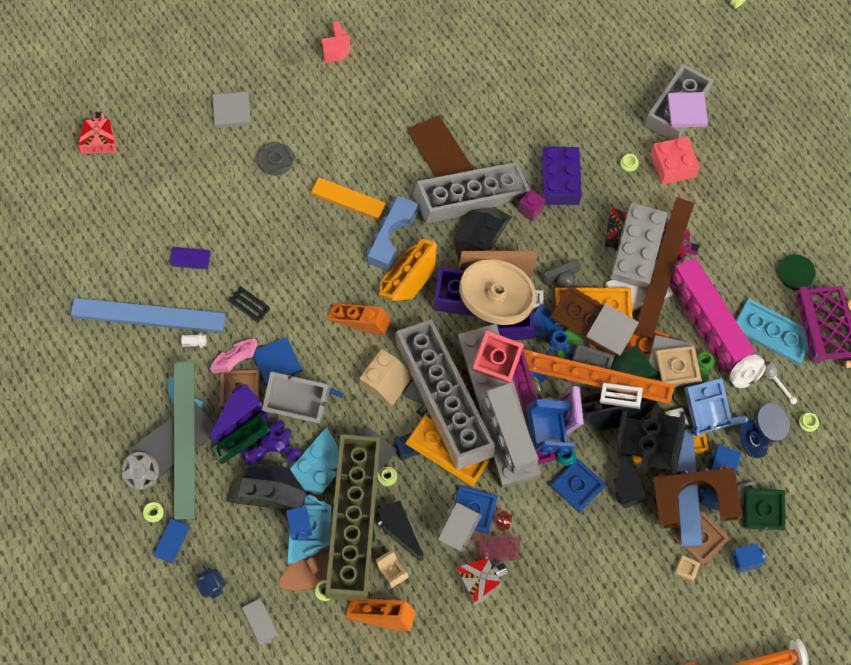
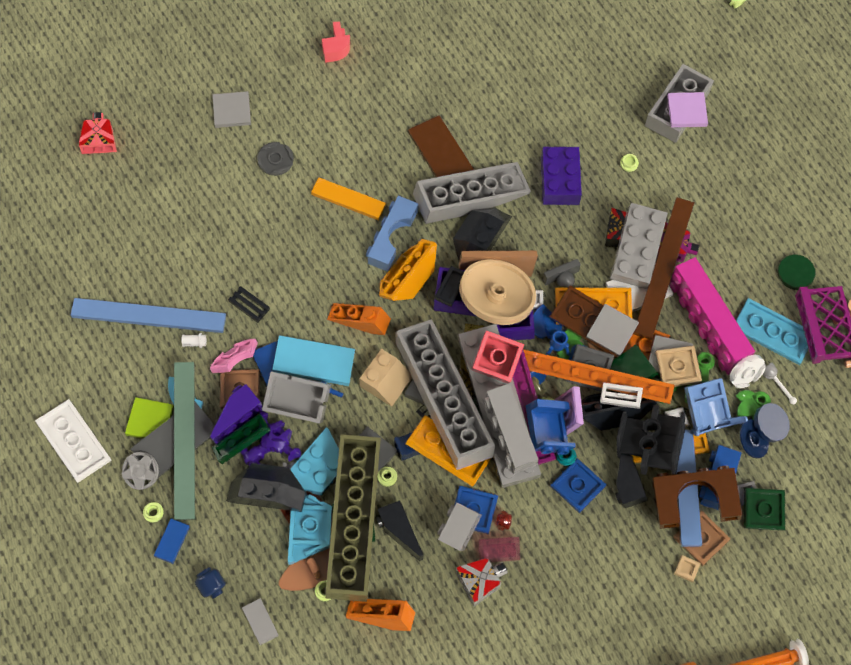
dark purple tile [170,247,211,270] -> none
blue brick [286,506,312,541] -> none
tan bracket [375,550,409,588] -> none
magenta brick [518,189,545,222] -> none
coral brick [650,136,700,185] -> none
blue brick [731,543,765,573] -> none
yellowish green plate [799,413,819,432] -> none
none -> white tile [35,399,112,483]
none -> lime tile [125,397,174,439]
none -> medium azure tile [272,335,355,386]
none -> black tile [434,266,464,307]
none -> bright green plate [736,390,771,420]

